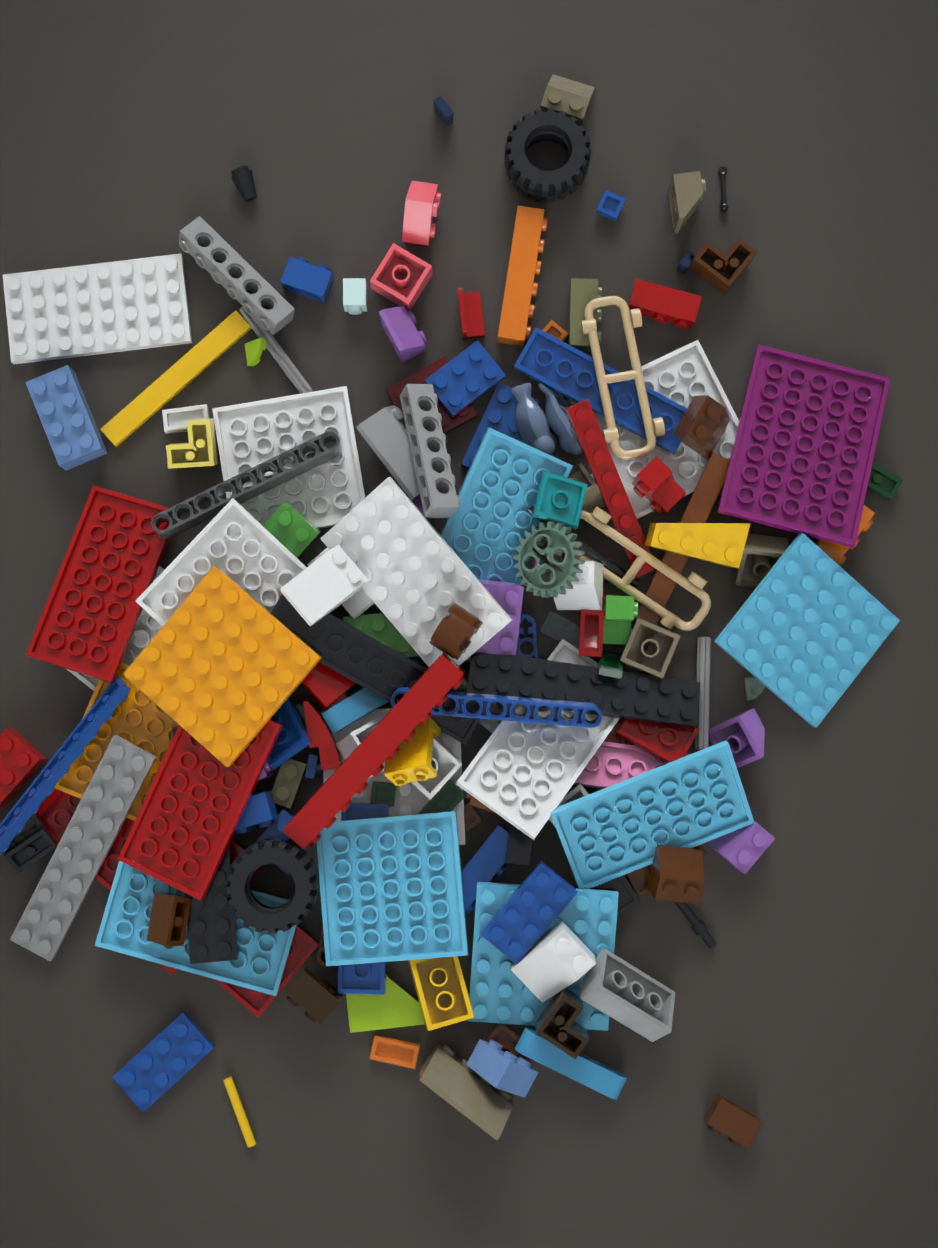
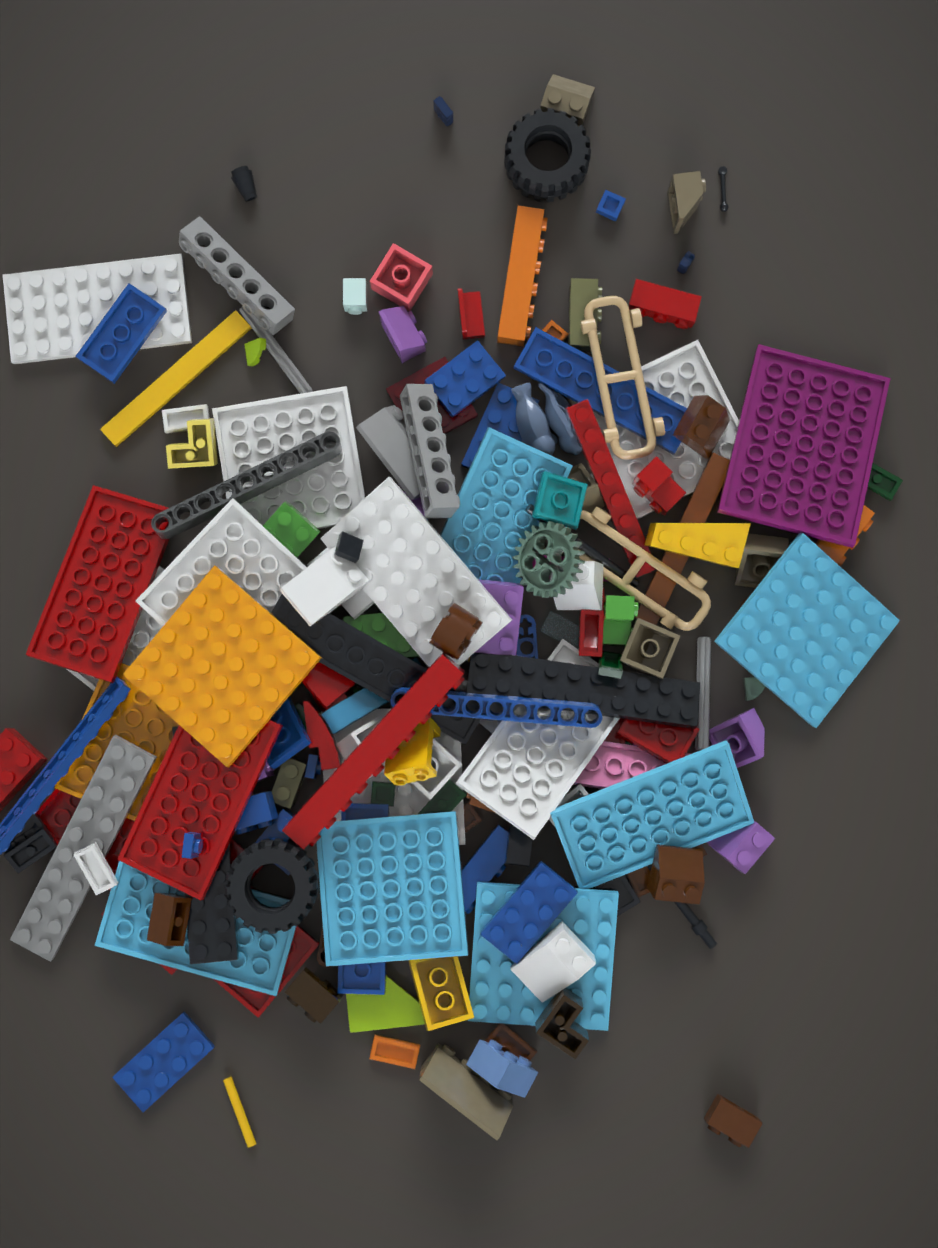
medium blue brick [25,365,108,471] -> none
blue brick [280,257,334,303] -> none
coral brick [402,181,441,246] -> none
dark azure beam [515,1027,627,1100] -> none
light grey slope [580,948,676,1042] -> none
reddish brown brick [690,238,757,294] -> none
none -> white tile [73,842,118,895]
none -> blue plate [76,283,167,384]
none -> blue plate [182,832,203,859]
none -> black tile [334,531,364,563]

